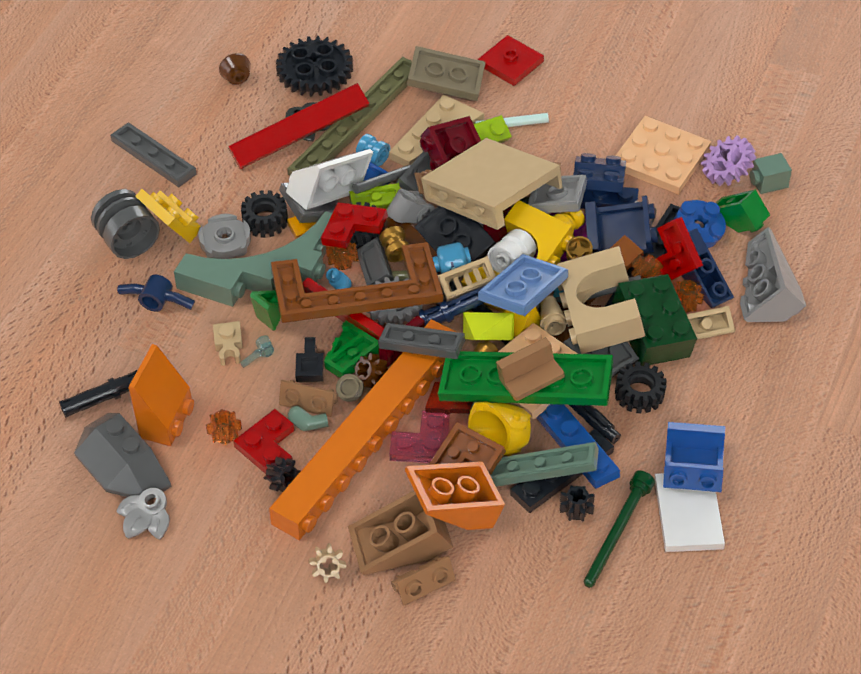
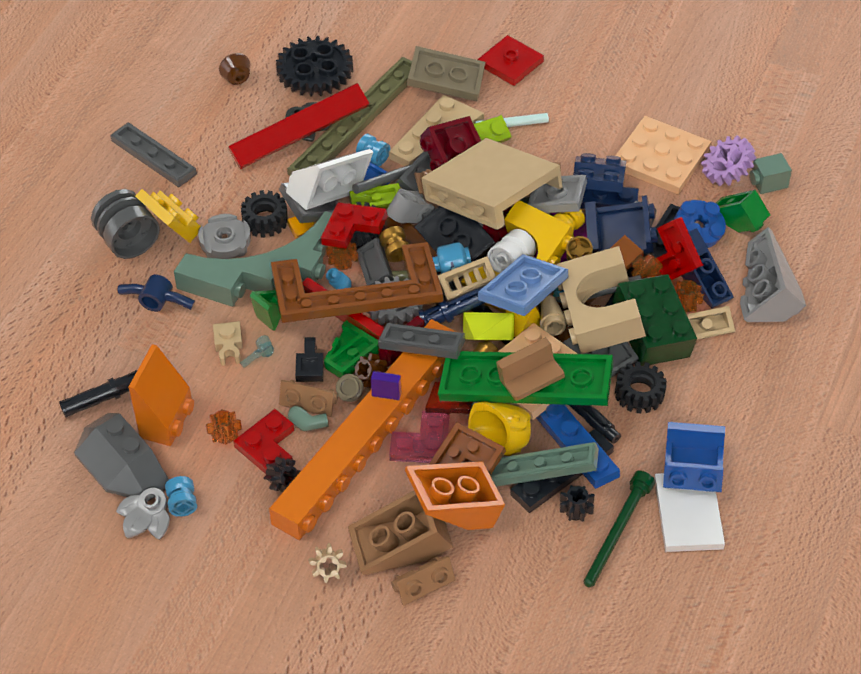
none -> dark azure wheel [165,476,197,517]
none -> dark purple tile [371,371,401,400]

